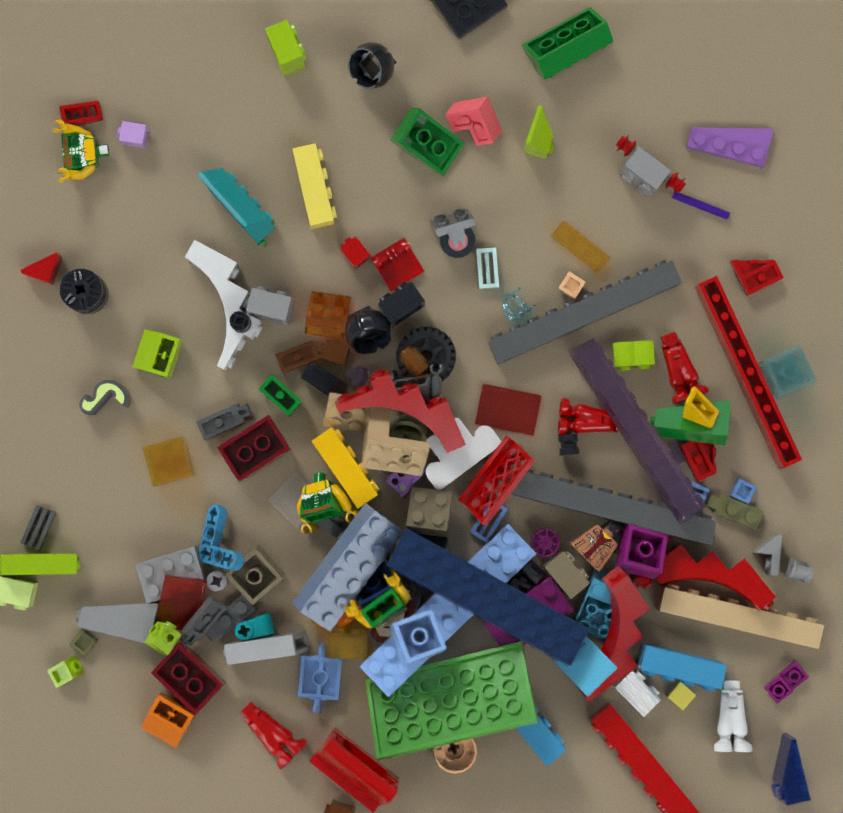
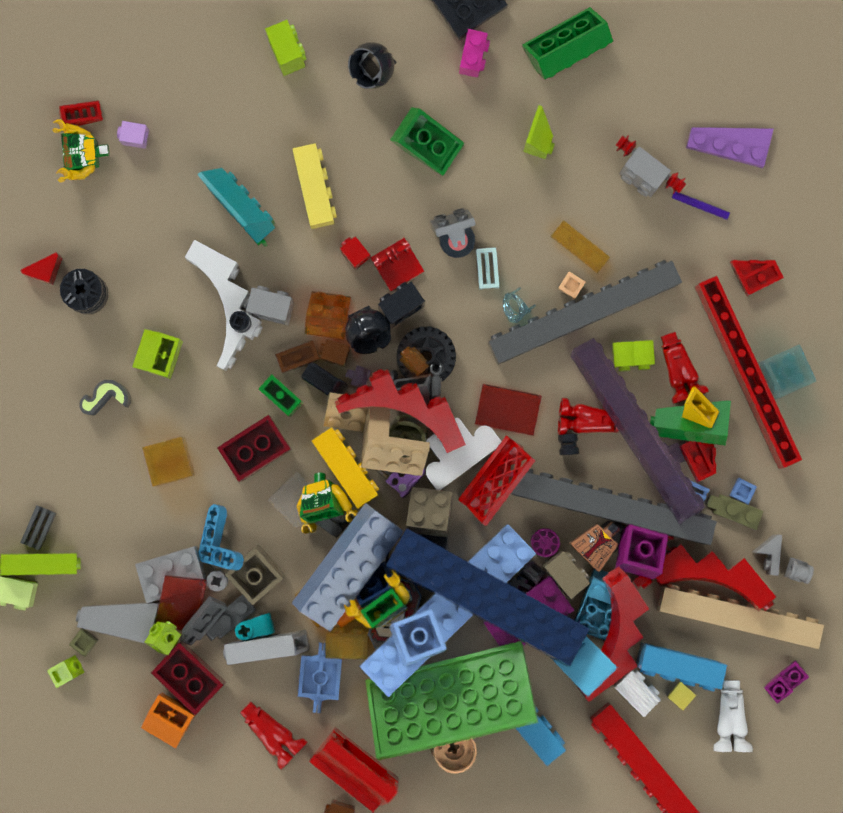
dark grey hinge [196,403,253,441] -> none
coral panel [445,96,502,146] -> none
medium blue tile [470,500,508,543] -> none
clear blue slope [771,733,811,806] -> none
none -> dark pink brick [459,29,490,78]

